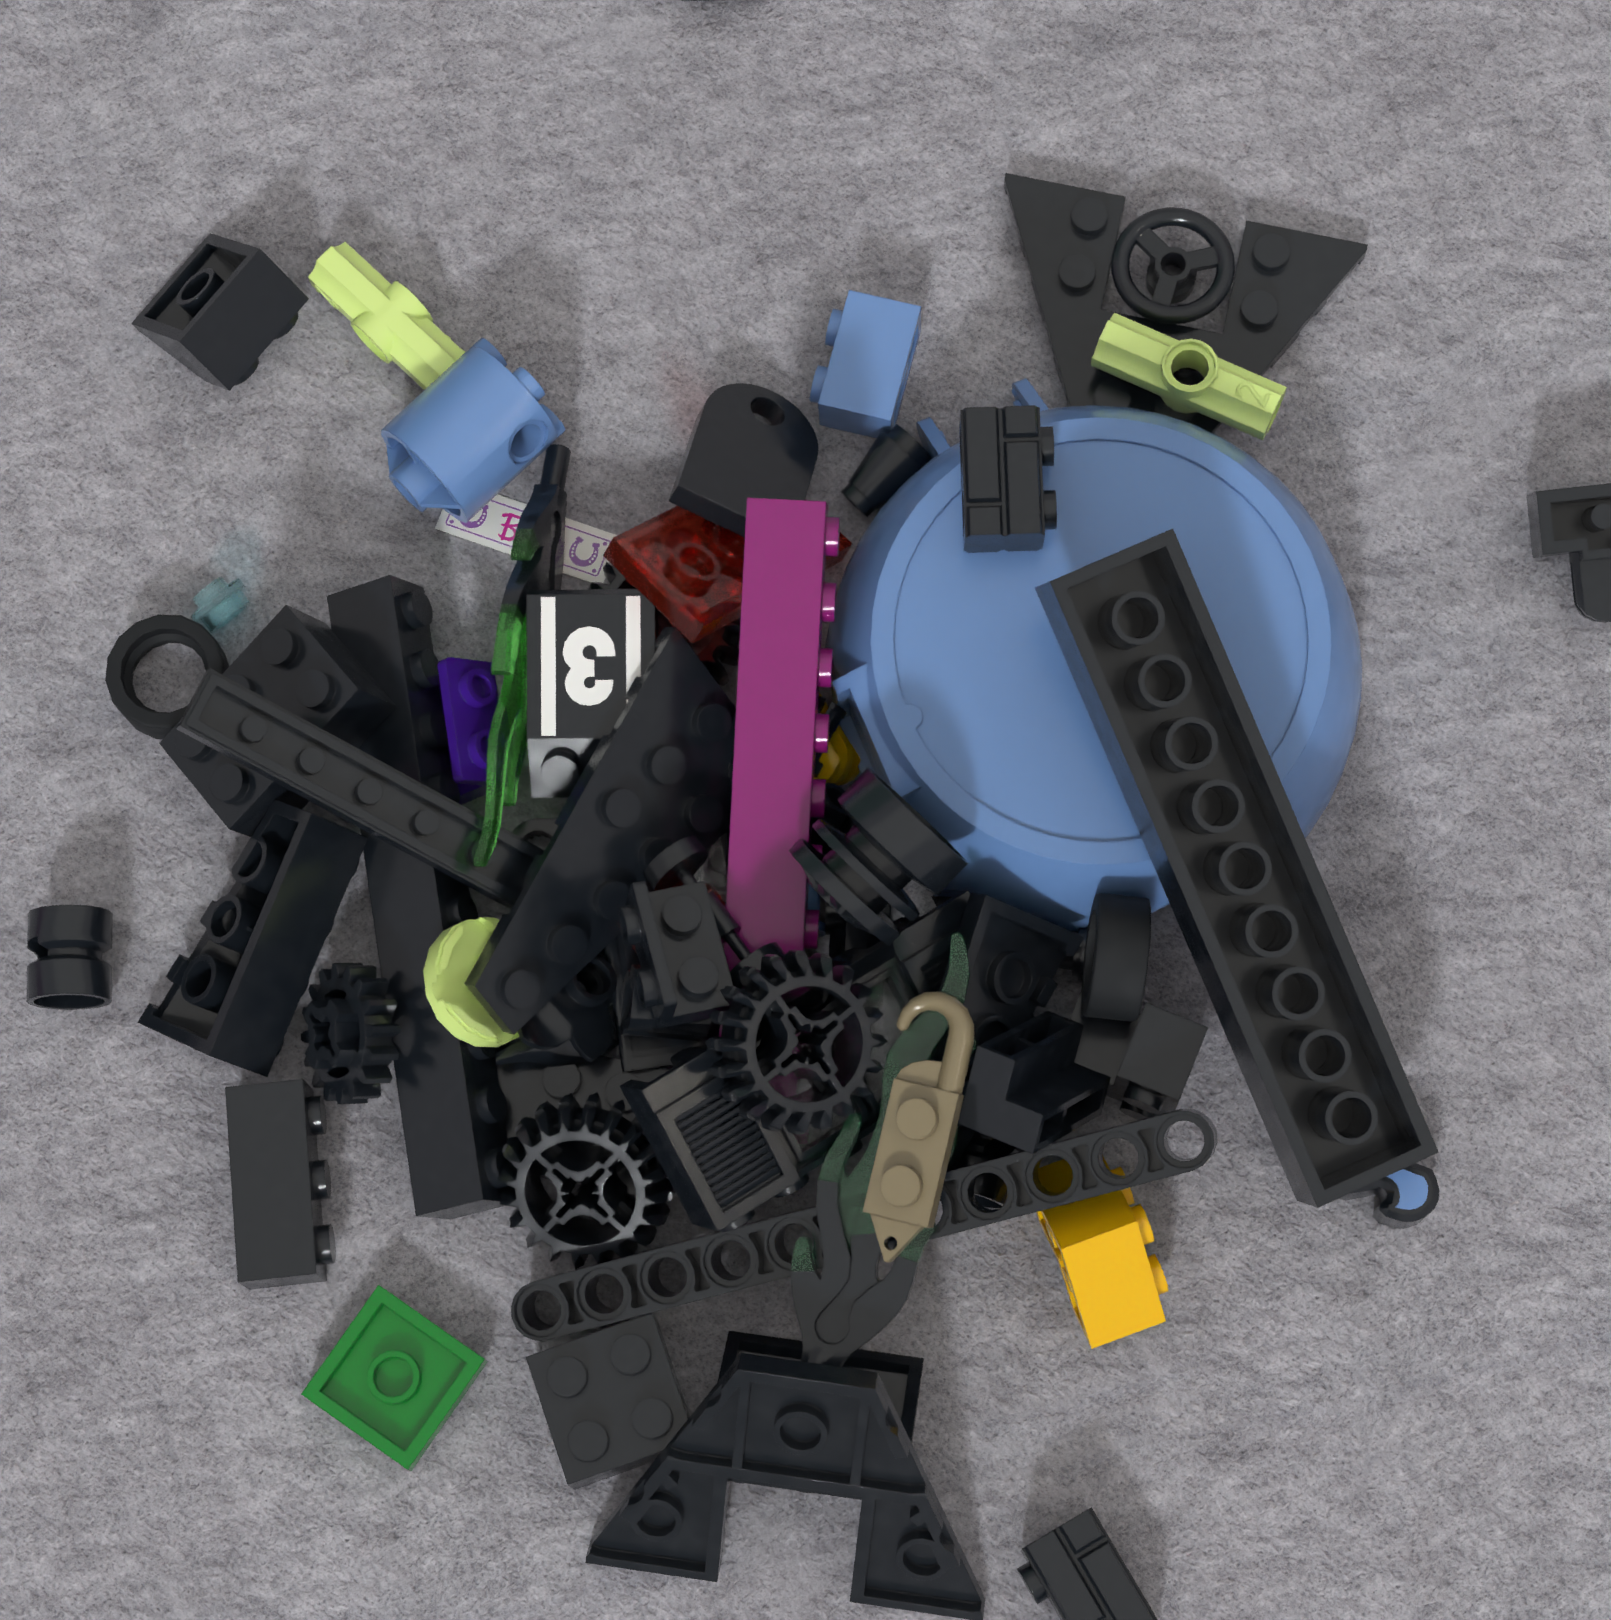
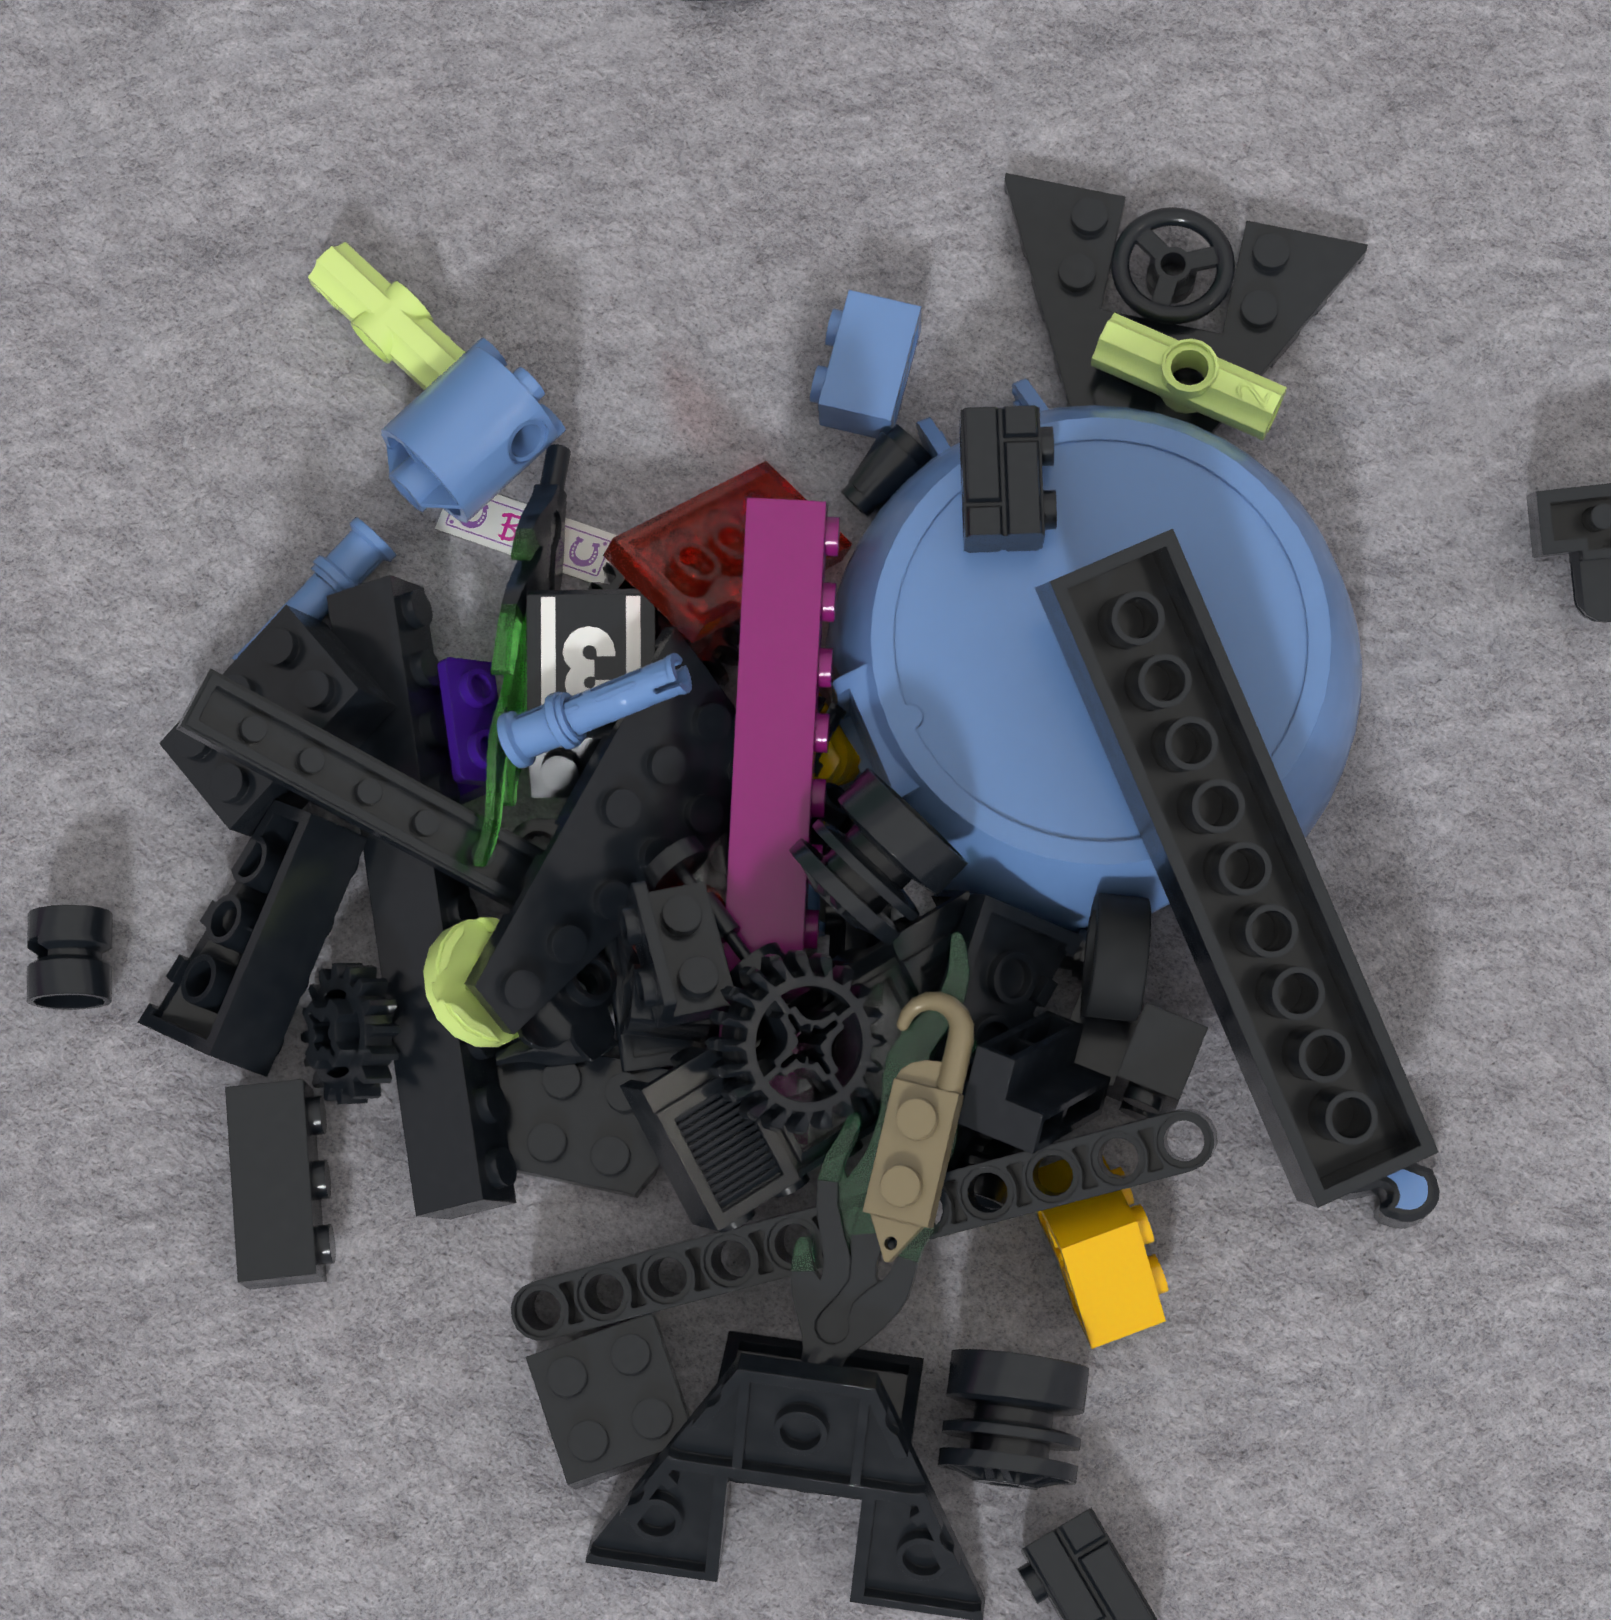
black tyre [105,614,229,739] -> none
black slope [131,233,309,391] -> none
clear light blue plate [190,577,251,633] -> none
green plate [301,1285,488,1471] -> none
black gear [497,1092,675,1270] -> none
black tile [669,383,819,538] -> none
none -> medium blue pin [232,517,397,661]
none -> medium blue pin [497,653,692,768]
none -> black wheel [938,1349,1089,1490]

